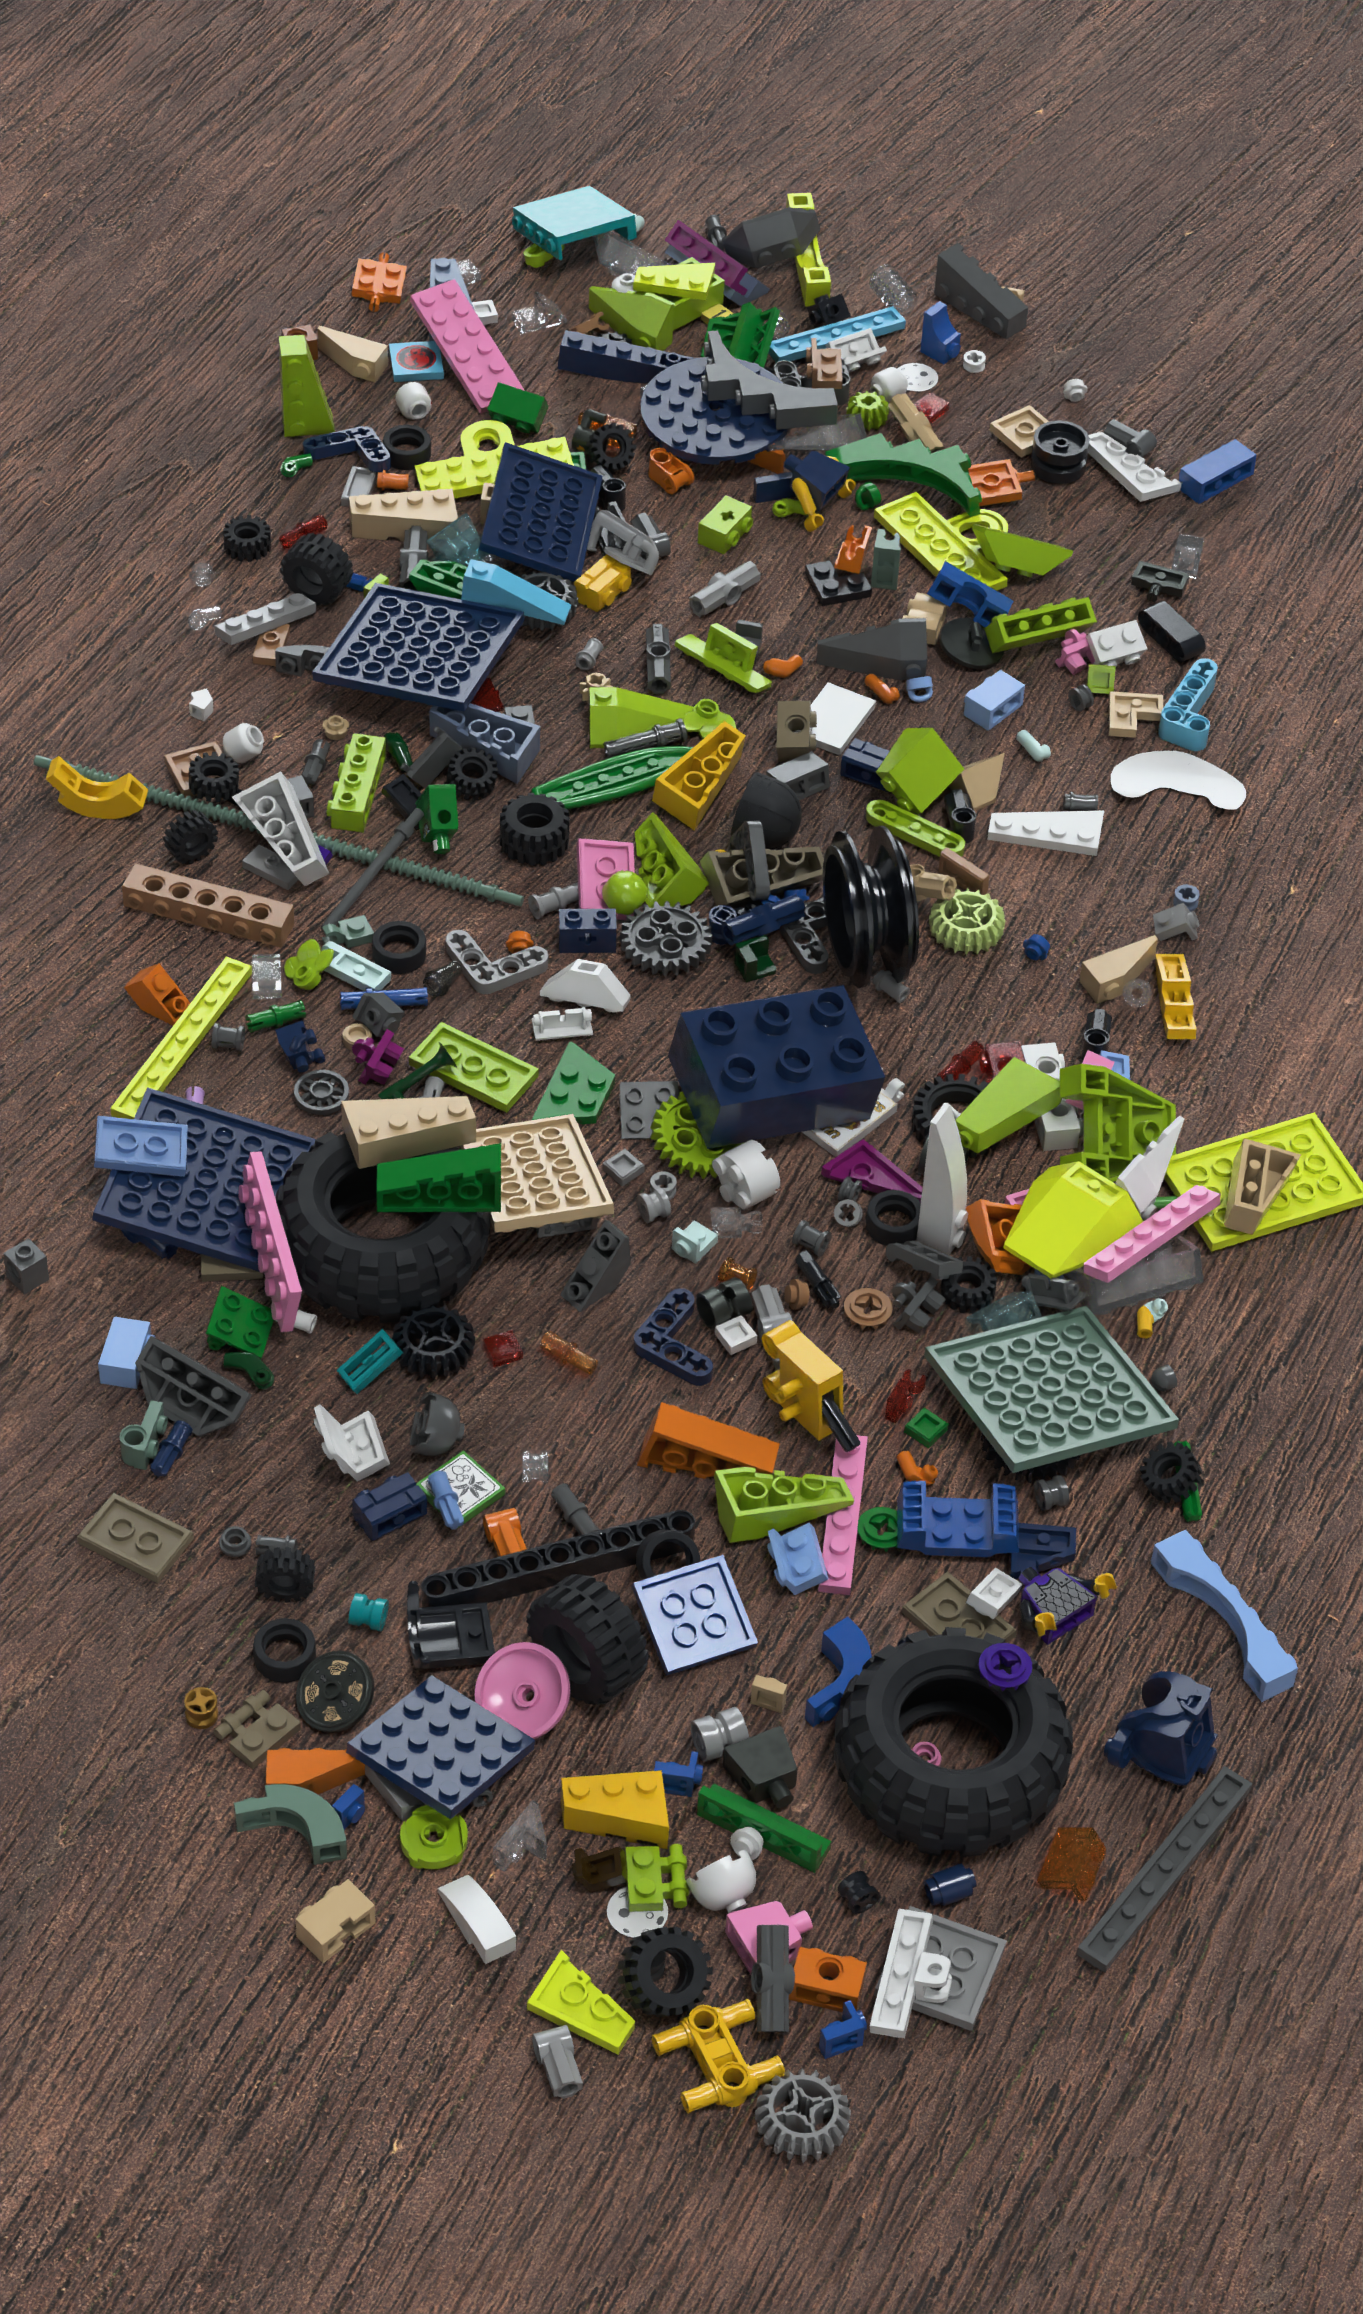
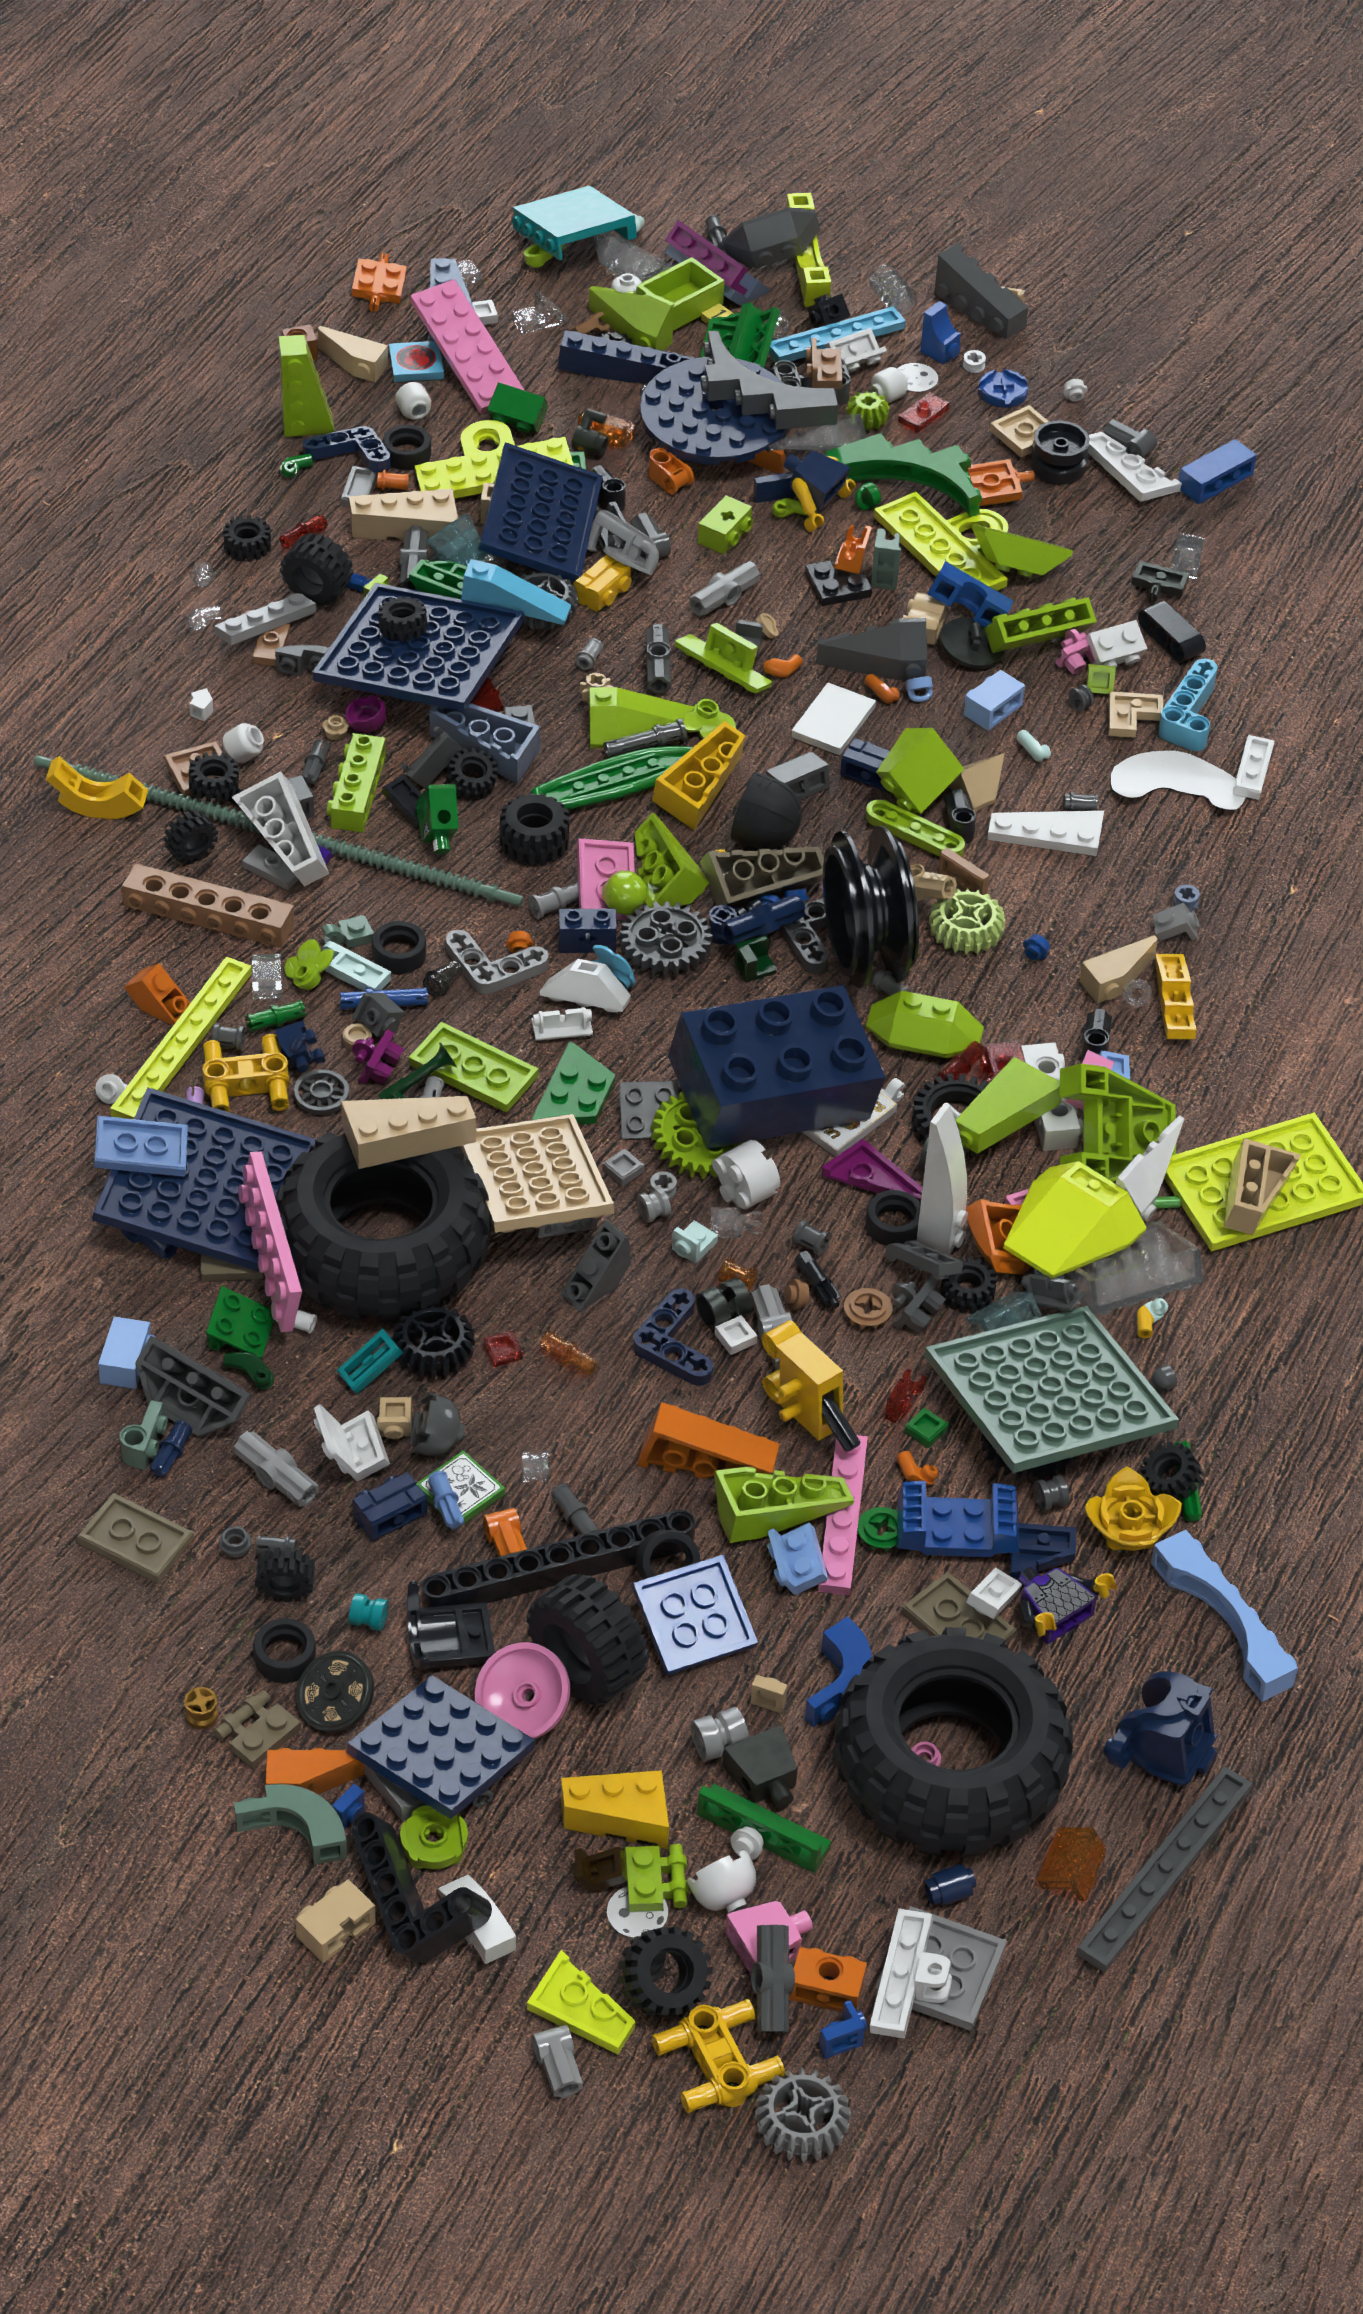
dark grey brick [3,1238,49,1295] -> none
dark grey bar [321,808,424,929] -> none
green wedge [377,1143,501,1212] -> none
dark green arm [384,732,413,772] -> none
clear slope [493,1800,547,1872] -> none
black tyre [586,423,636,472] -> none
neon yellow wing [633,263,715,300] -> none
blue bracket [654,1751,703,1797] -> none
dark grey beam [727,820,770,901] -> none
dark tan brick [776,700,817,762] -> none
light grey bush [834,1199,863,1227] -> none
black wheel [837,1871,880,1914] -> none
dark grey bush [838,1176,862,1202] -> none
tan piece [888,393,945,453] -> none
dark purple gear [978,1643,1032,1692] -> none
bright pink plate [1083,1185,1220,1283] -> none
none -> white plate [95,1074,128,1104]
none -> yellow piece [202,1034,290,1113]
none -> light grey piece [234,1431,319,1507]
none -> magenta hair [345,695,386,734]
none -> black beam [351,1812,492,1963]
none -> tan bracket [377,1397,412,1439]
none -> black tyre [378,596,427,642]
none -> medium azure plate [593,945,636,990]
none -> tan piece [756,613,778,639]
none -> lime wedge [865,991,984,1058]
none -> blue tile [979,369,1028,408]
none -> yellow brick [1085,1466,1182,1551]
none -> white tile [1233,735,1275,800]

